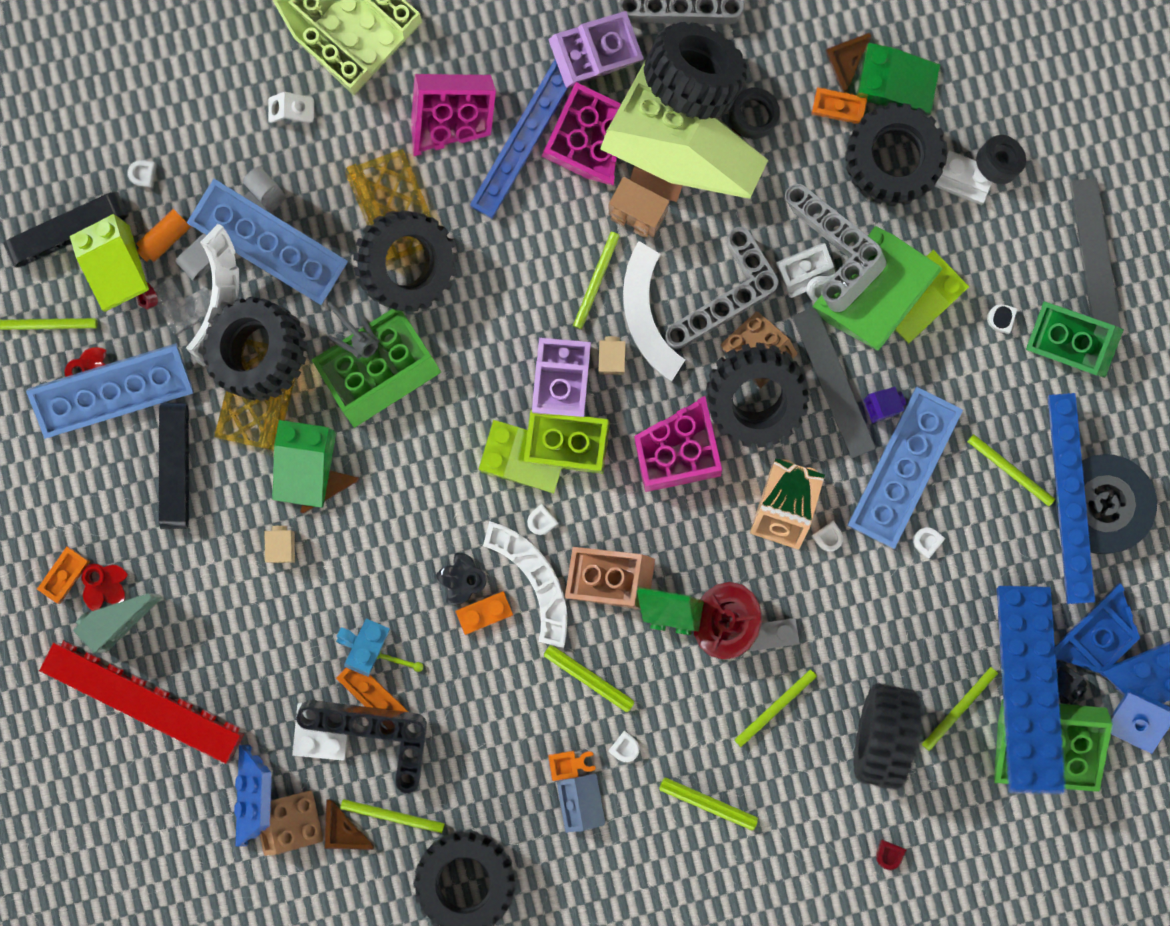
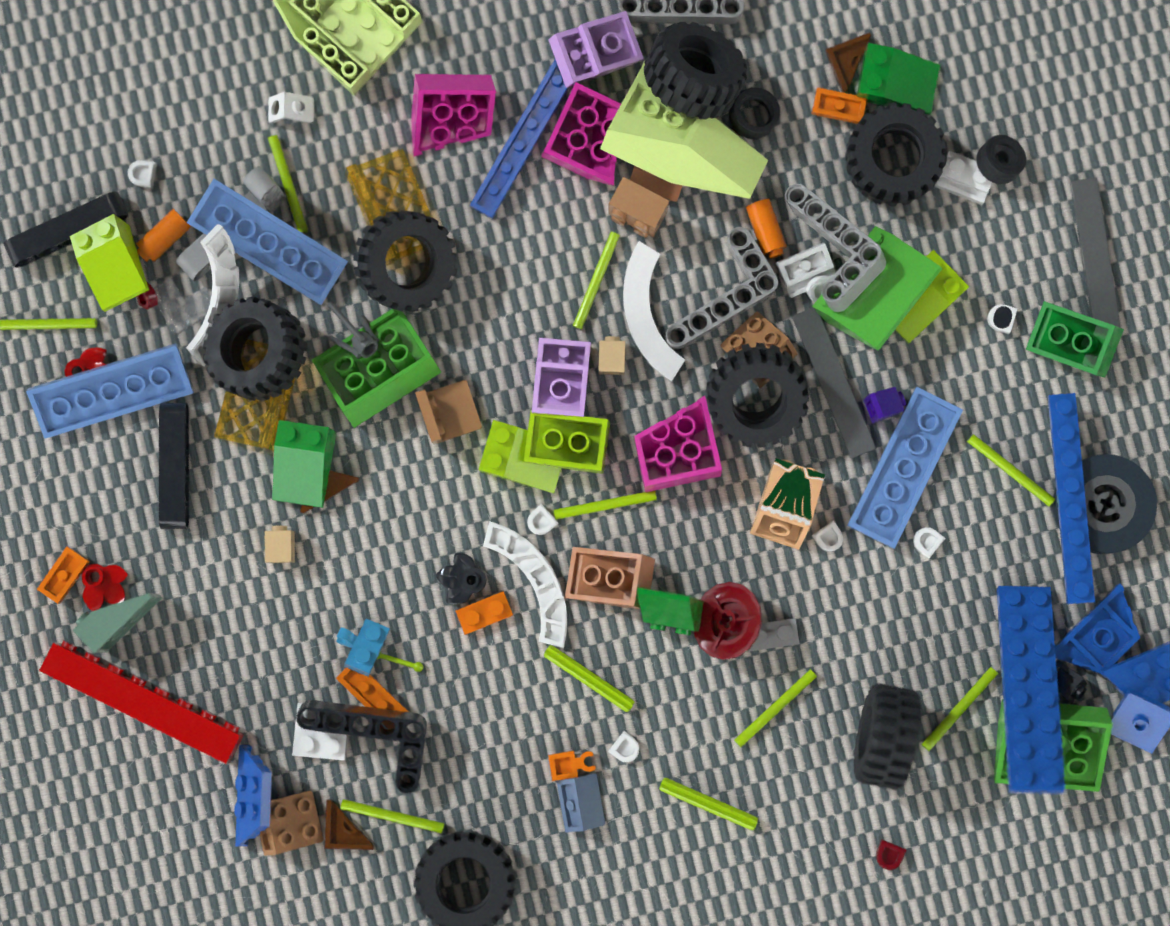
none -> lime bar [268,135,308,234]
none -> medium nougat bracket [415,380,482,445]
none -> lime bar [554,491,657,520]
none -> orange brick [746,198,787,259]

